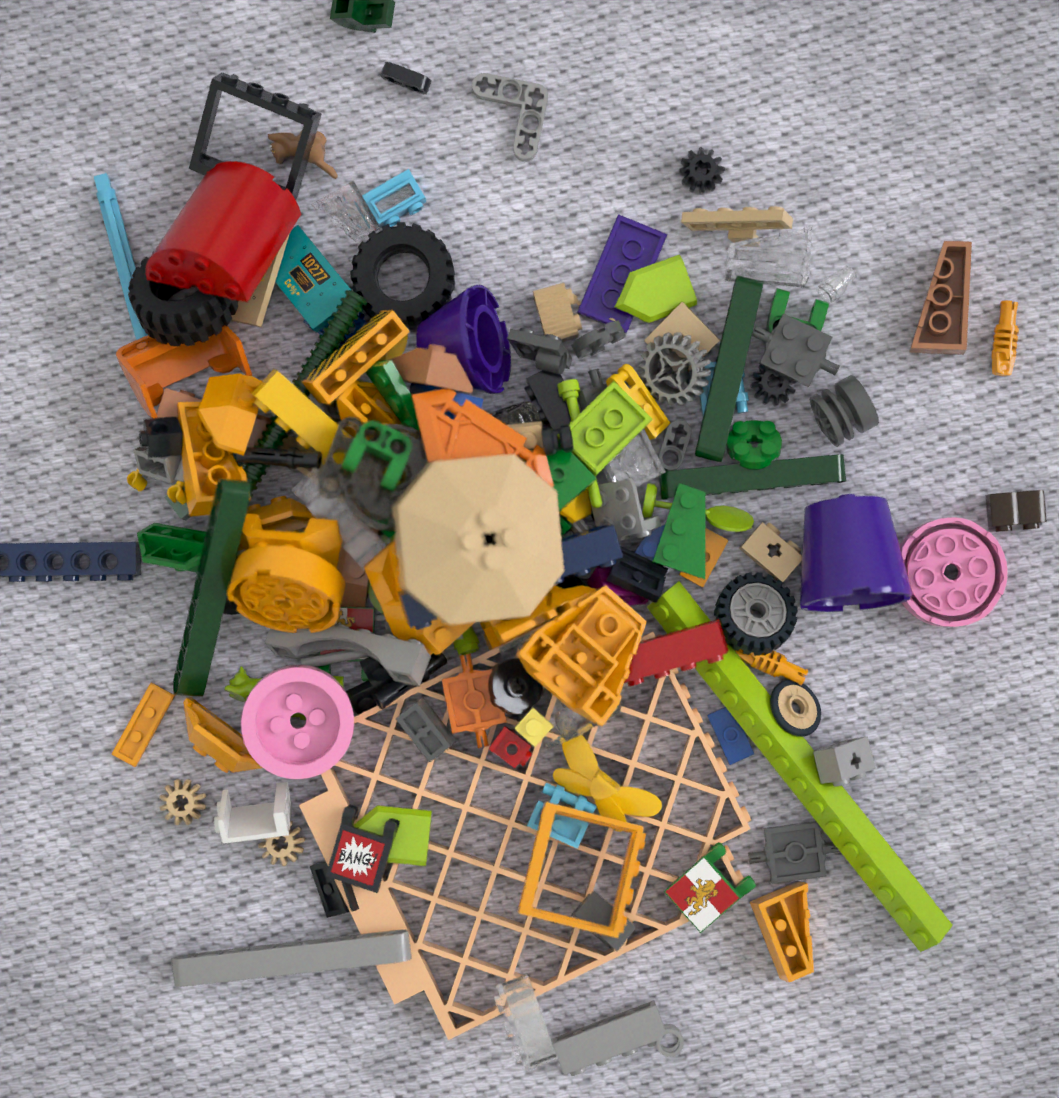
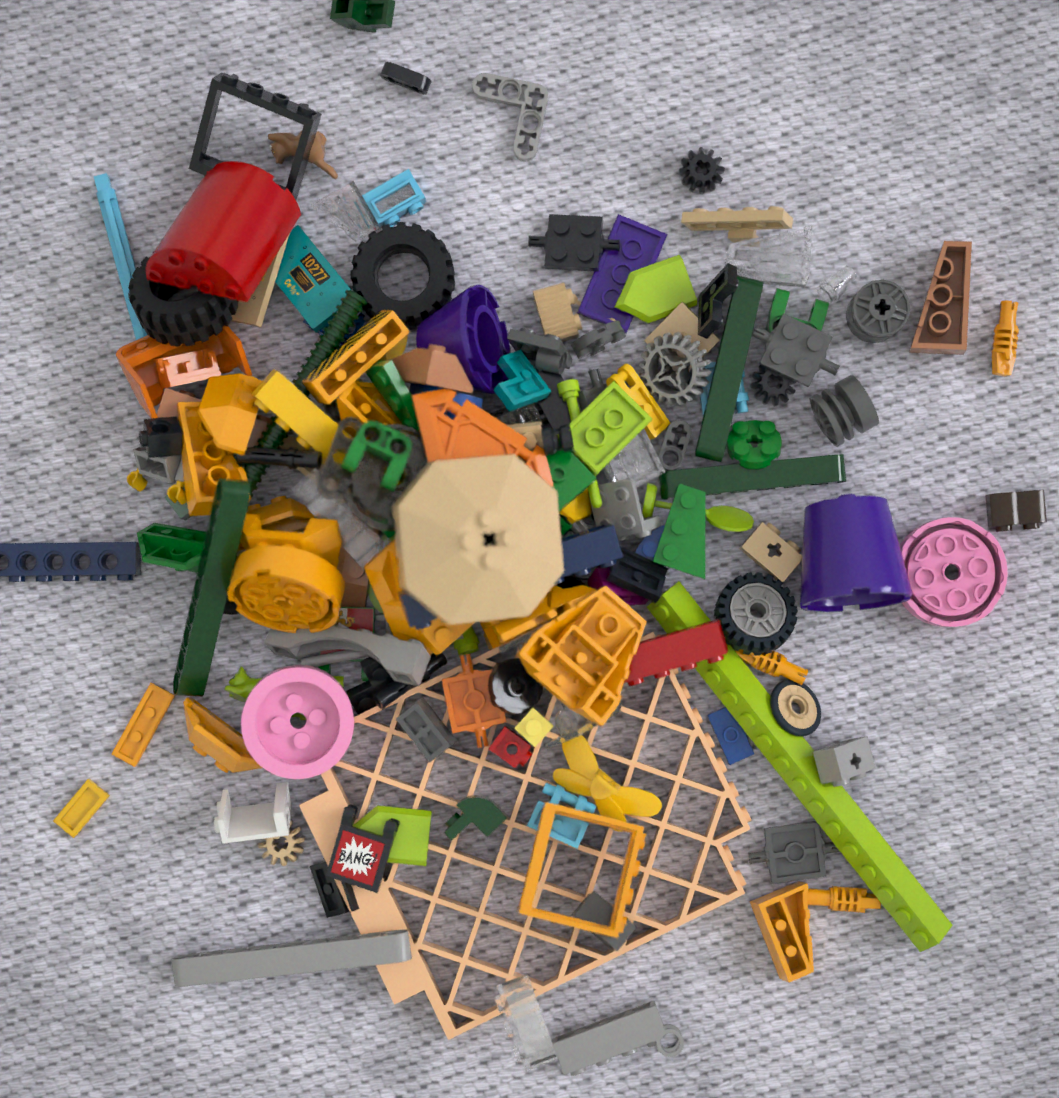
tan gear [159,779,206,825] -> none
flag [664,842,756,933] -> none
light orange plate [679,527,729,588] -> none
none -> yellow tile [53,778,110,838]
none -> hinge [155,349,222,389]
none -> dark green brick [444,795,508,841]
none -> teal plate [494,350,552,412]
none -> black plate [528,214,620,272]
none -> black plate [698,263,739,339]
none -> light orange hinge [807,886,881,913]
none -> dark grey wheel [846,279,910,343]

